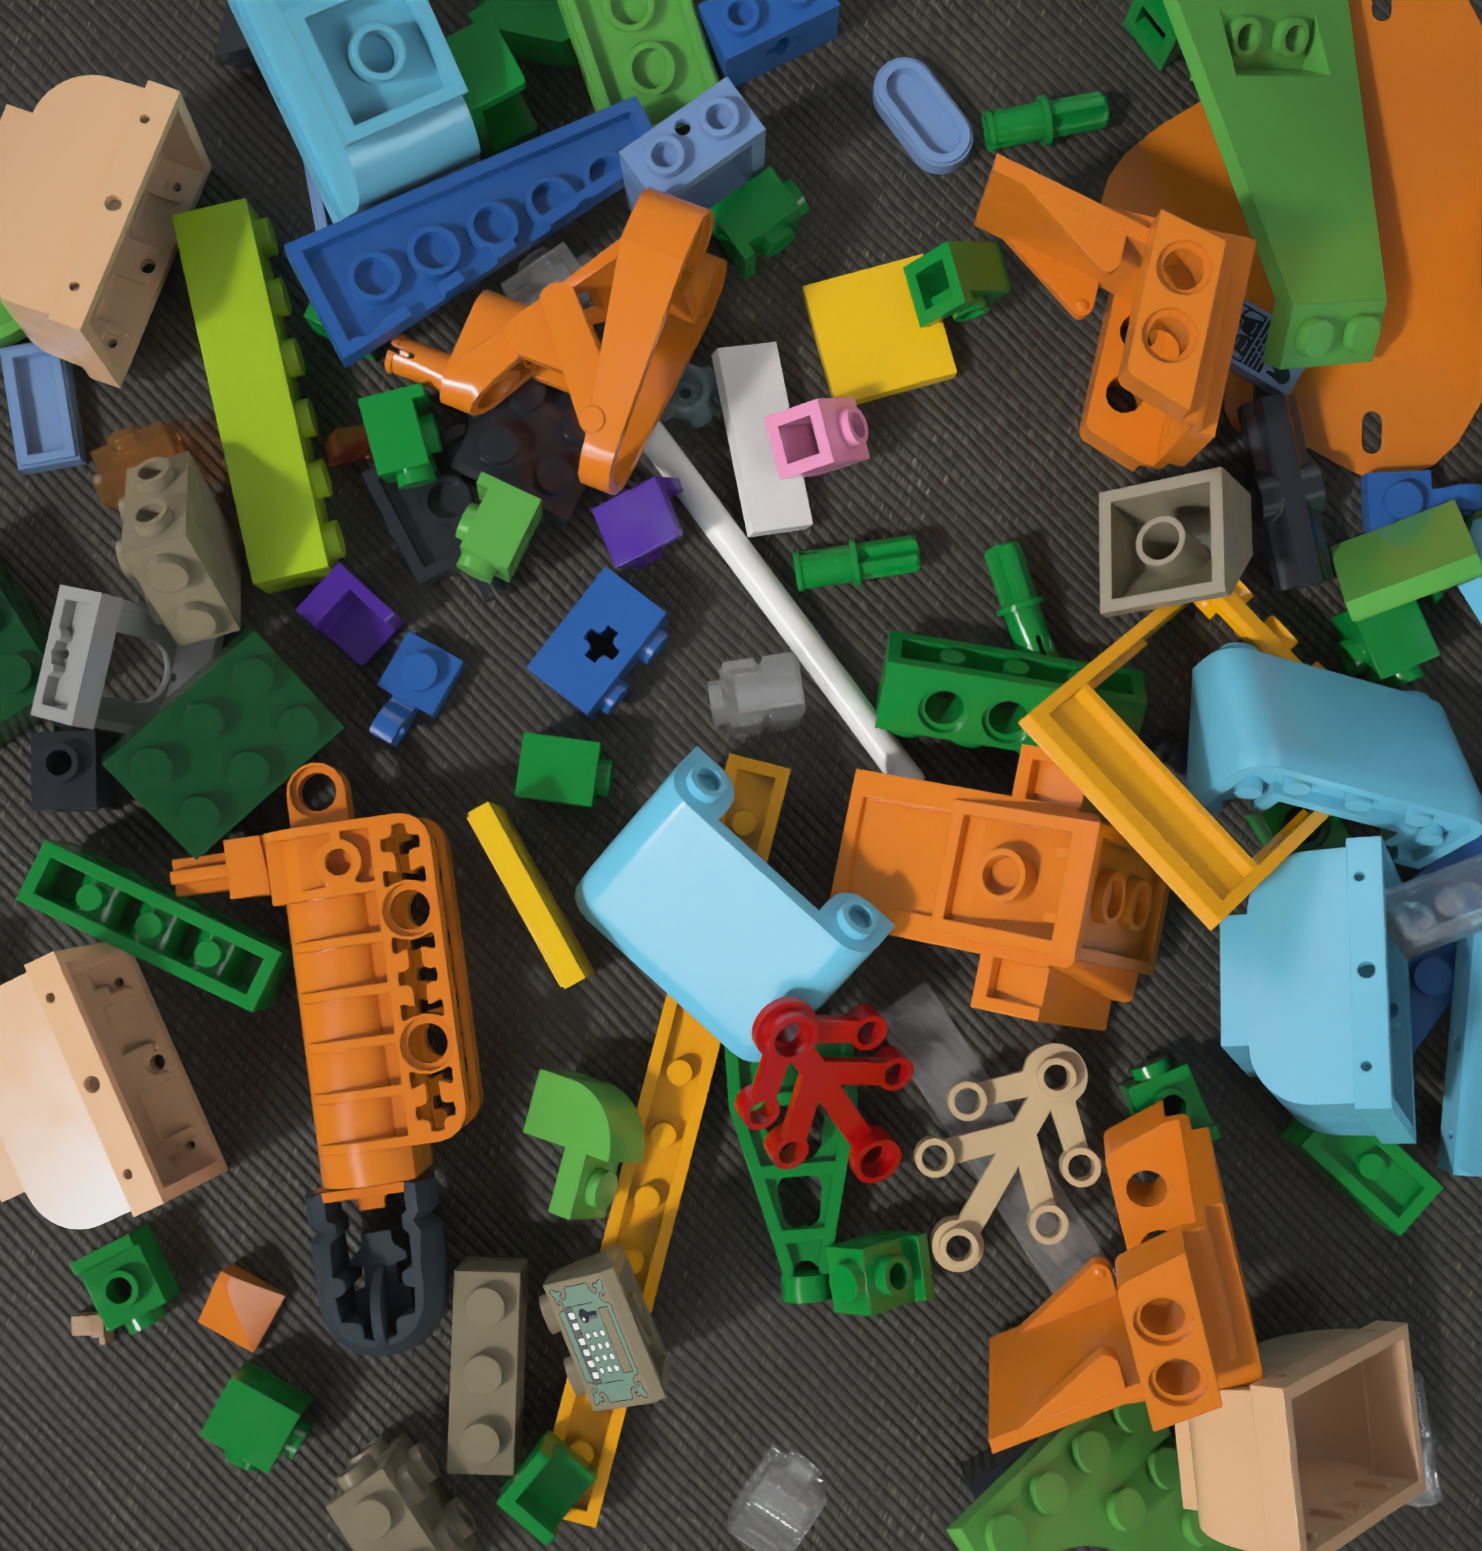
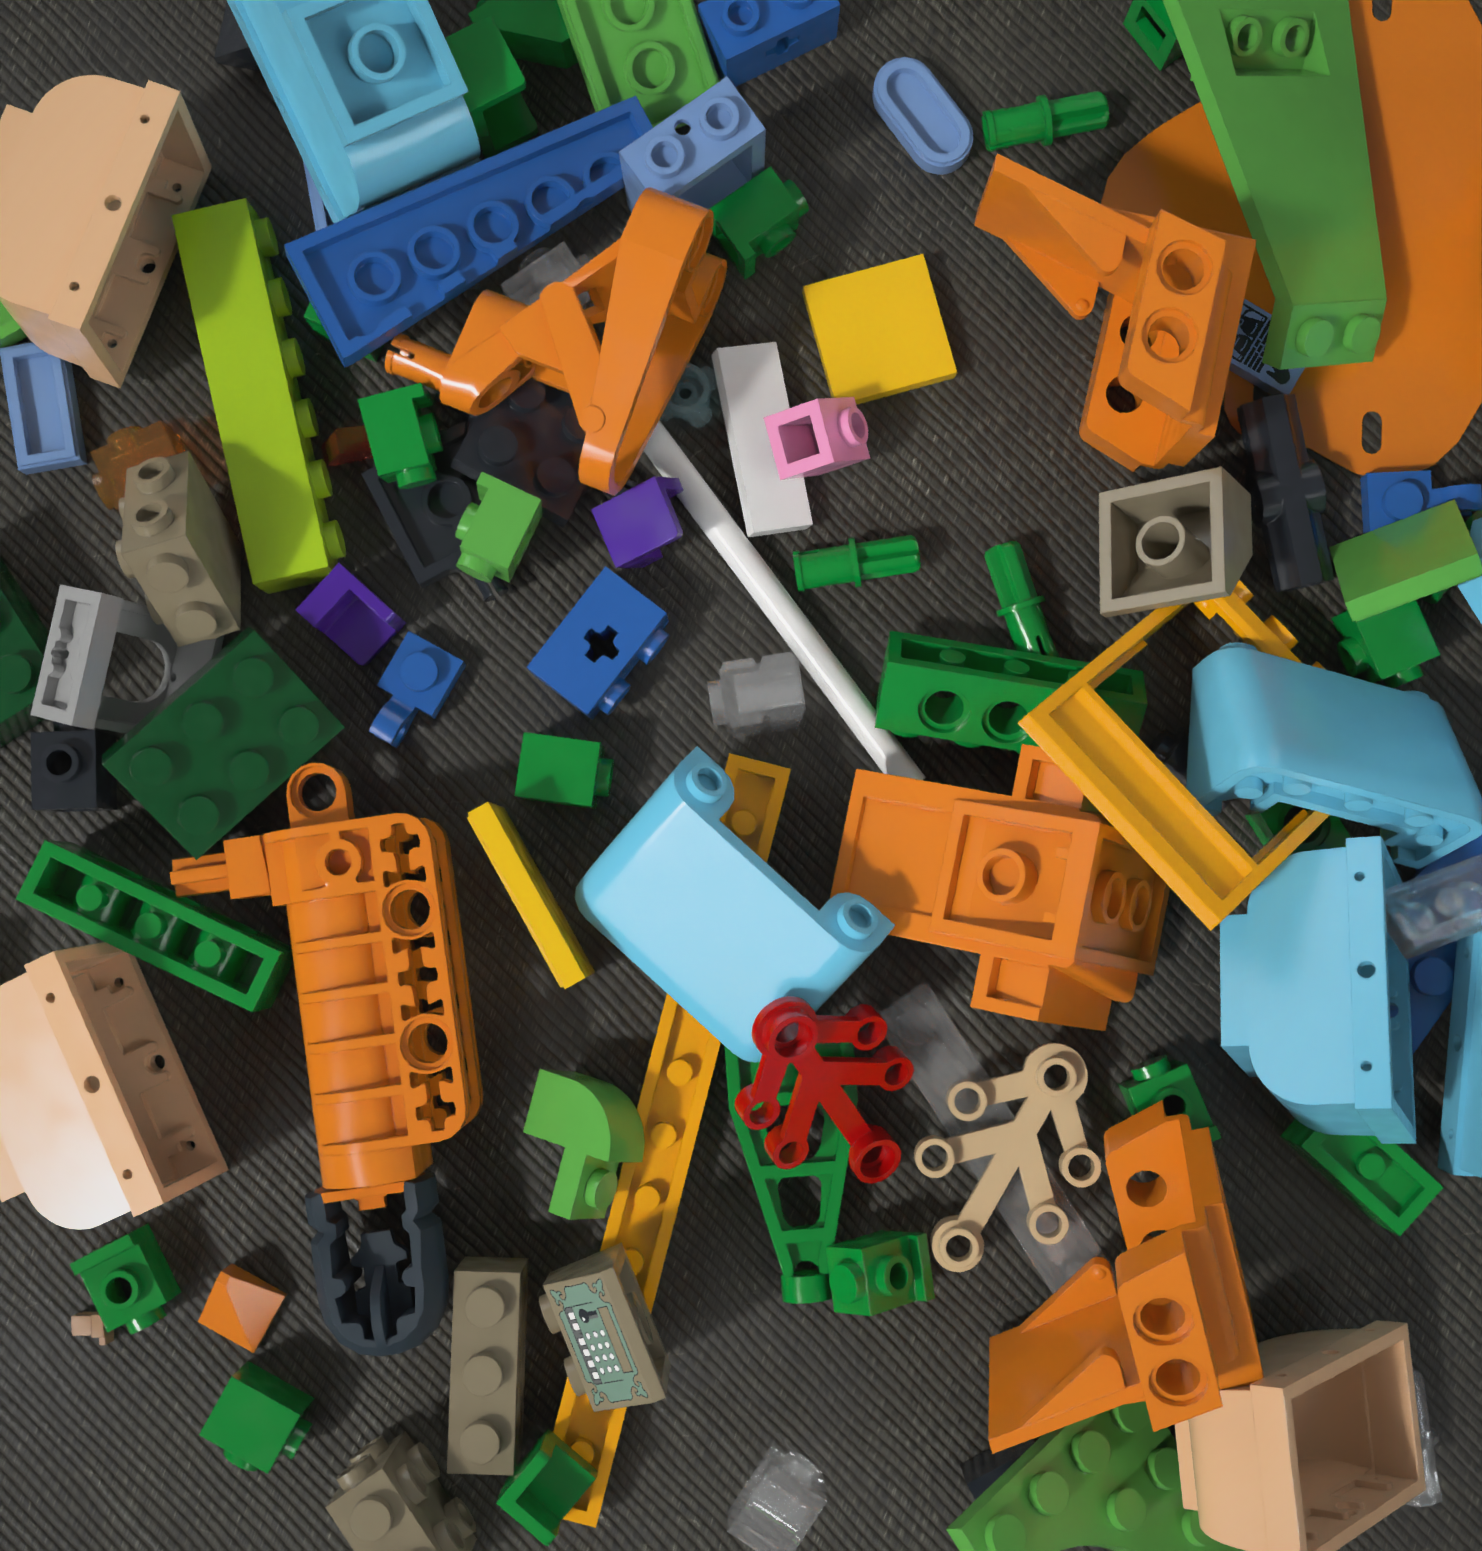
green brick [903,241,1012,328] -> none

